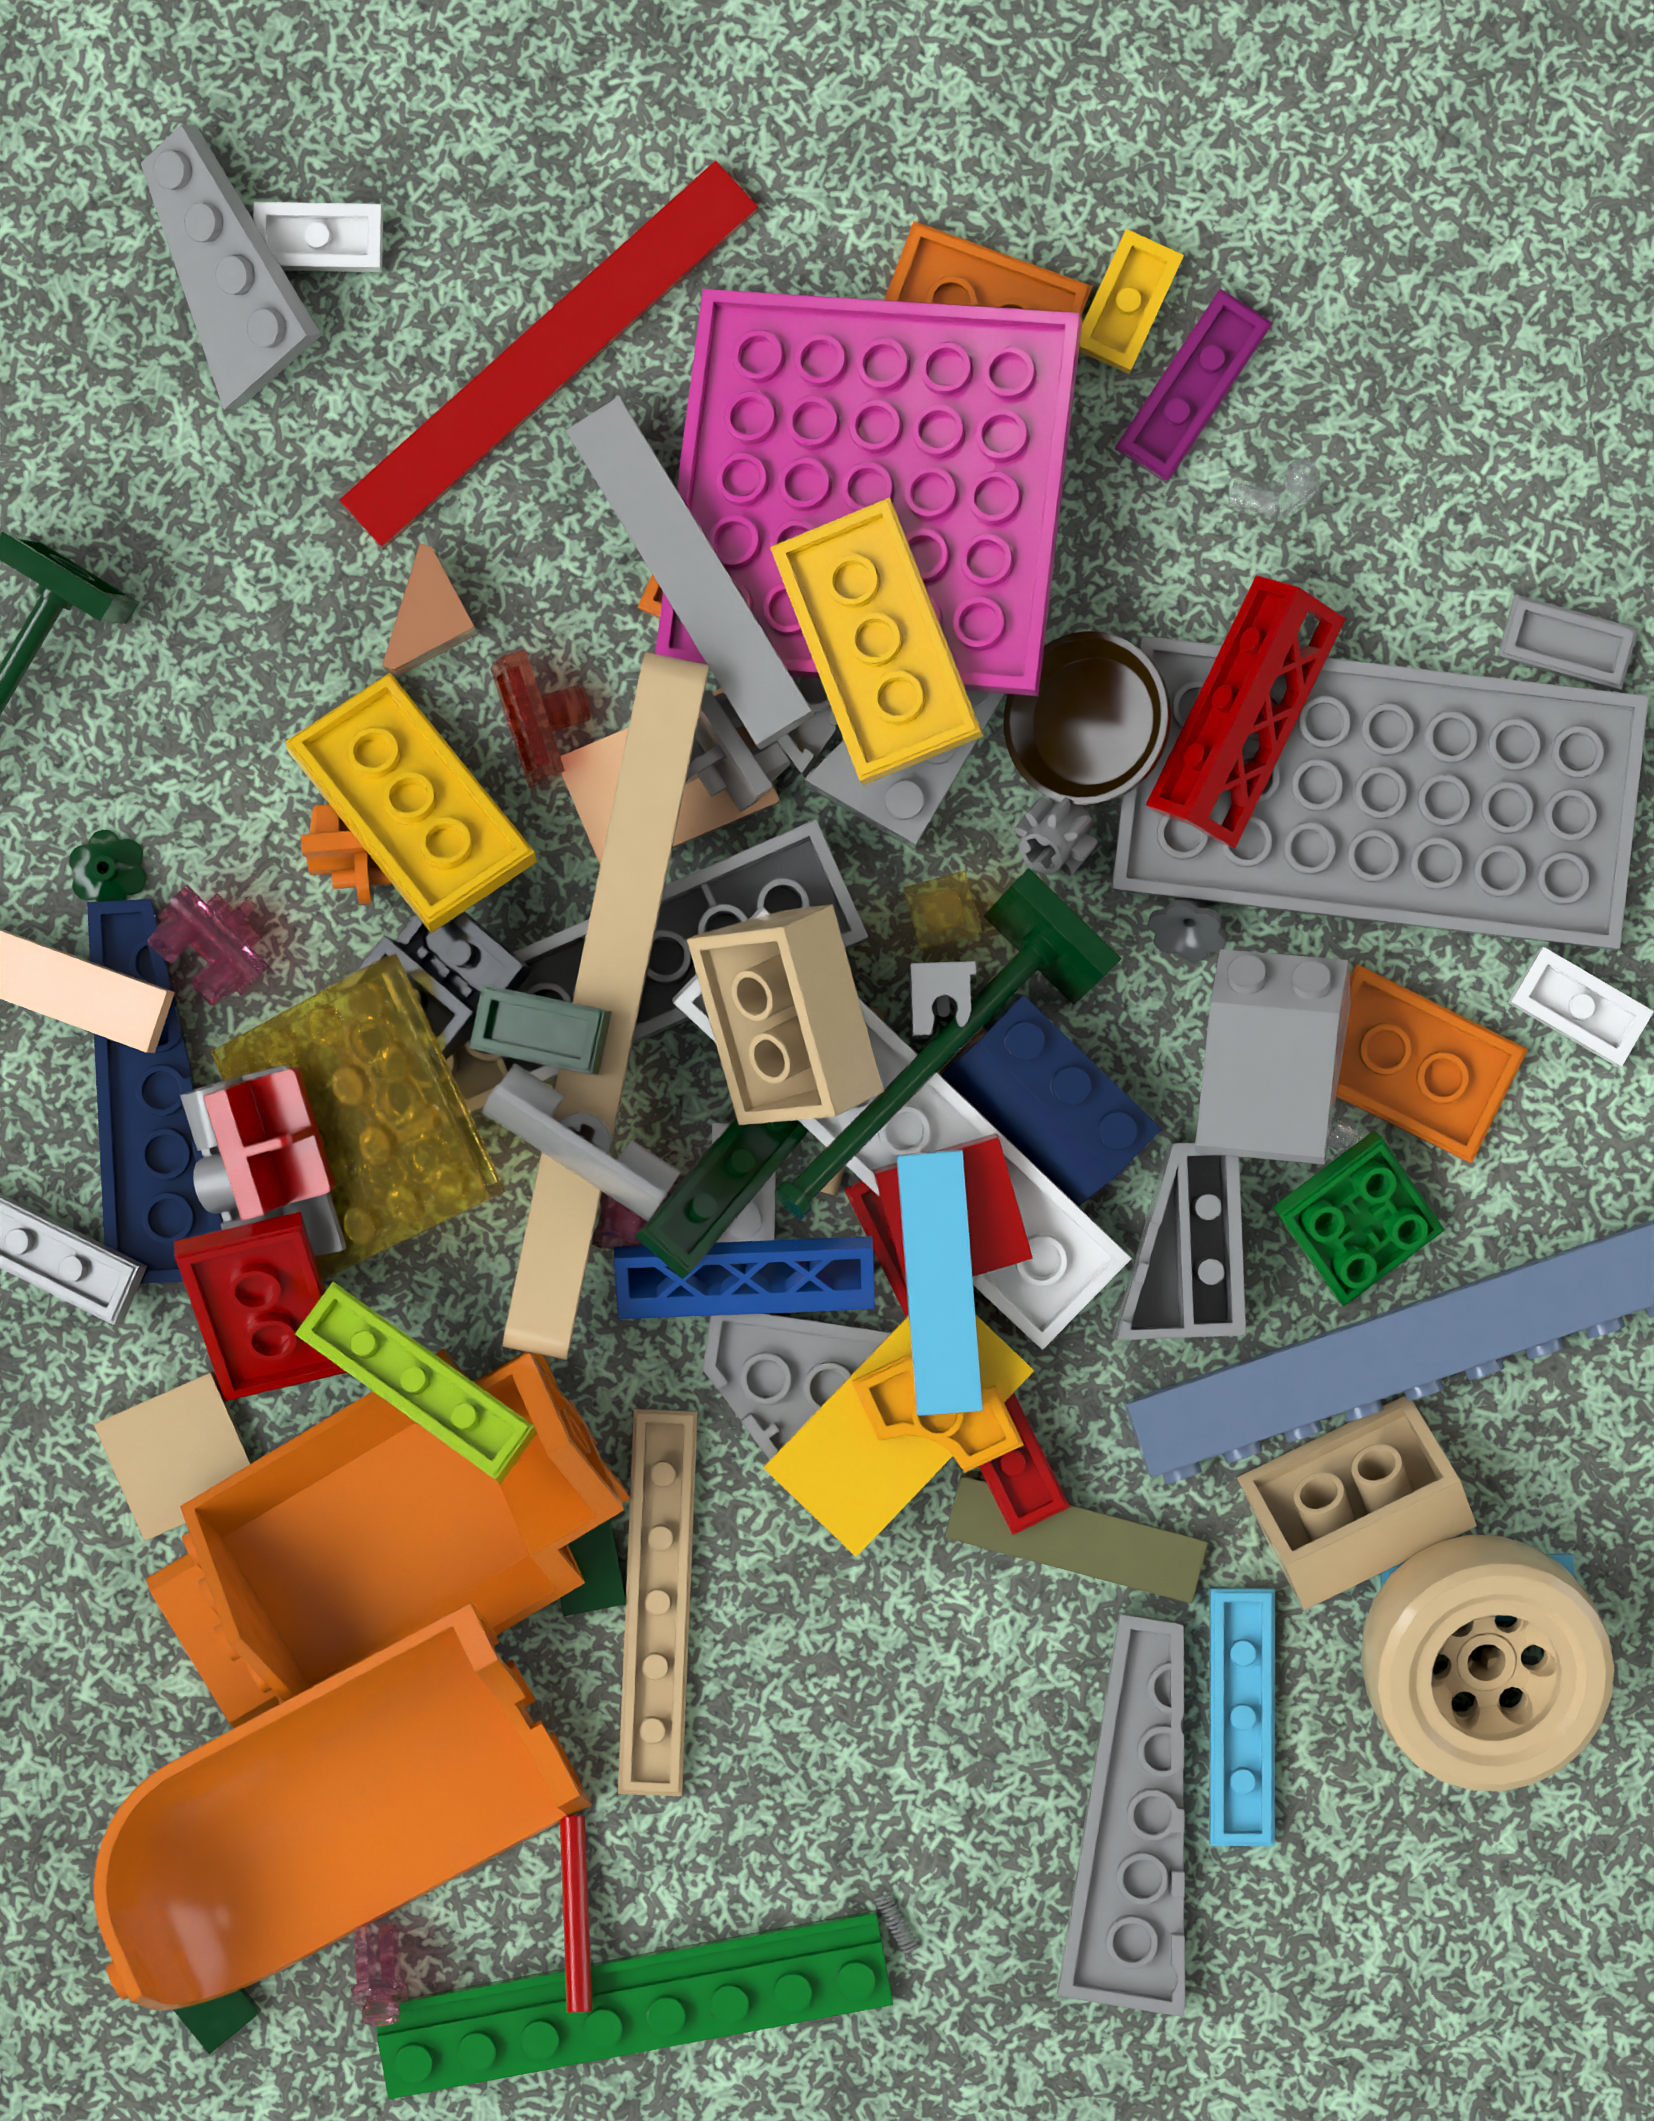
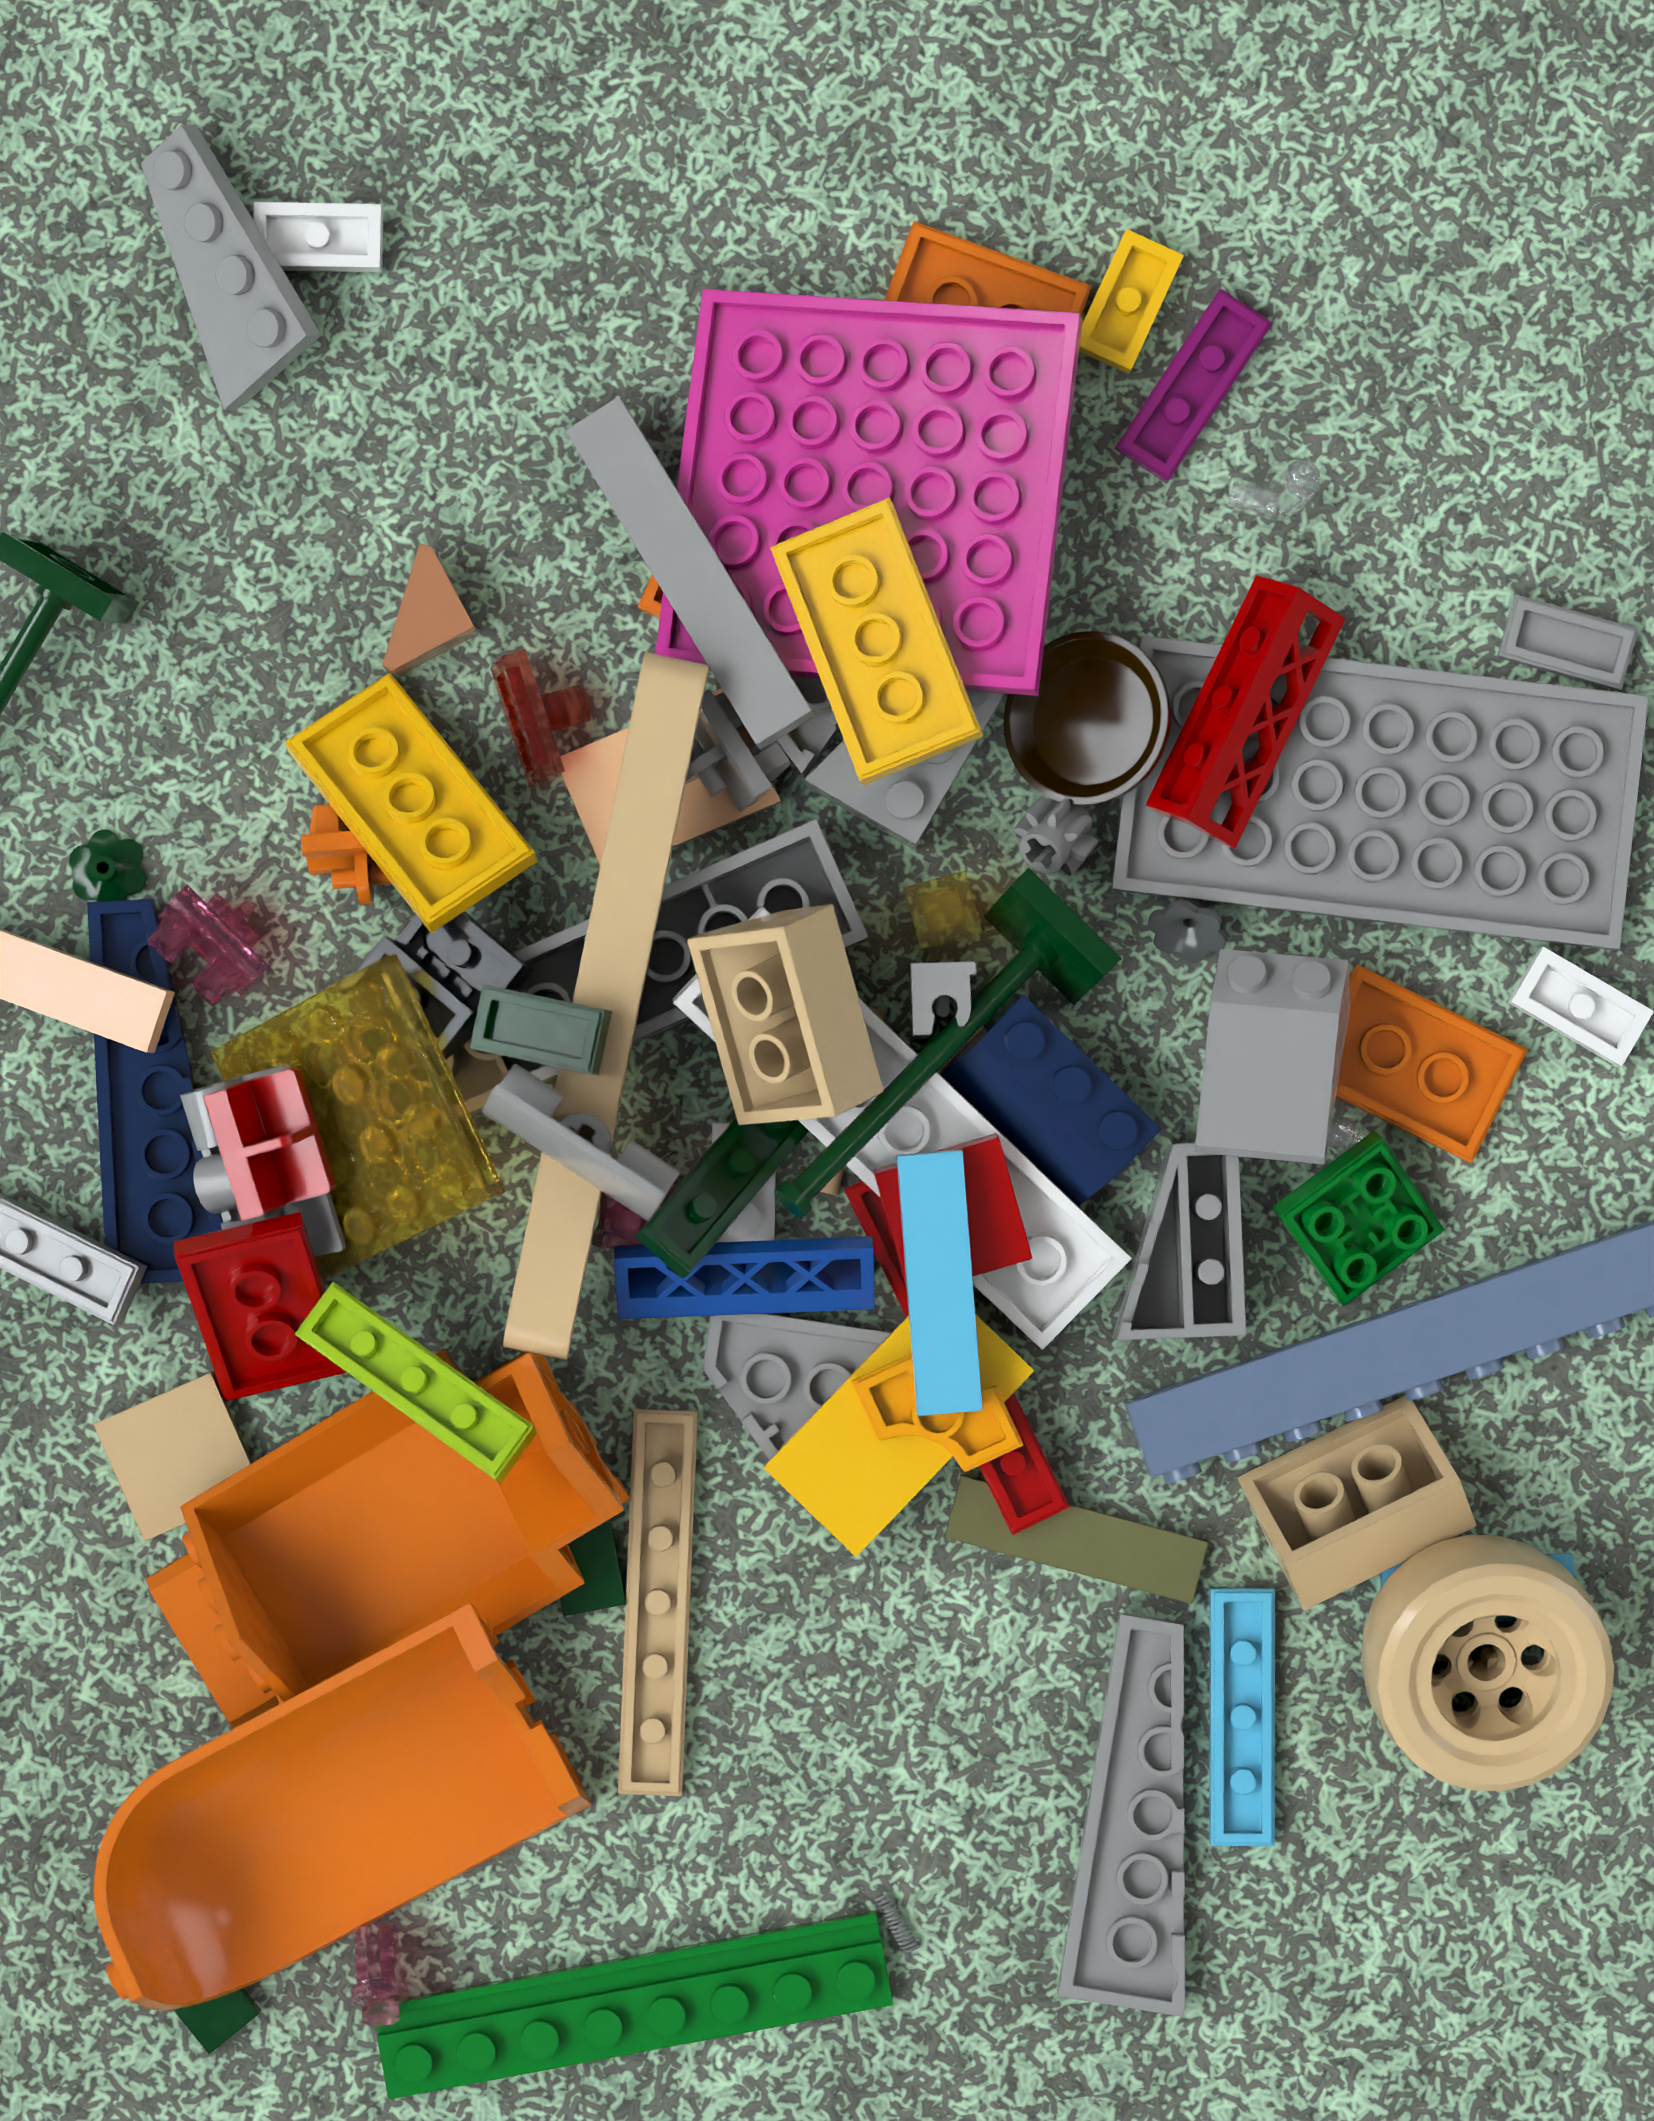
red tile [339,160,758,550] -> none
red bar [560,1816,593,2013] -> none

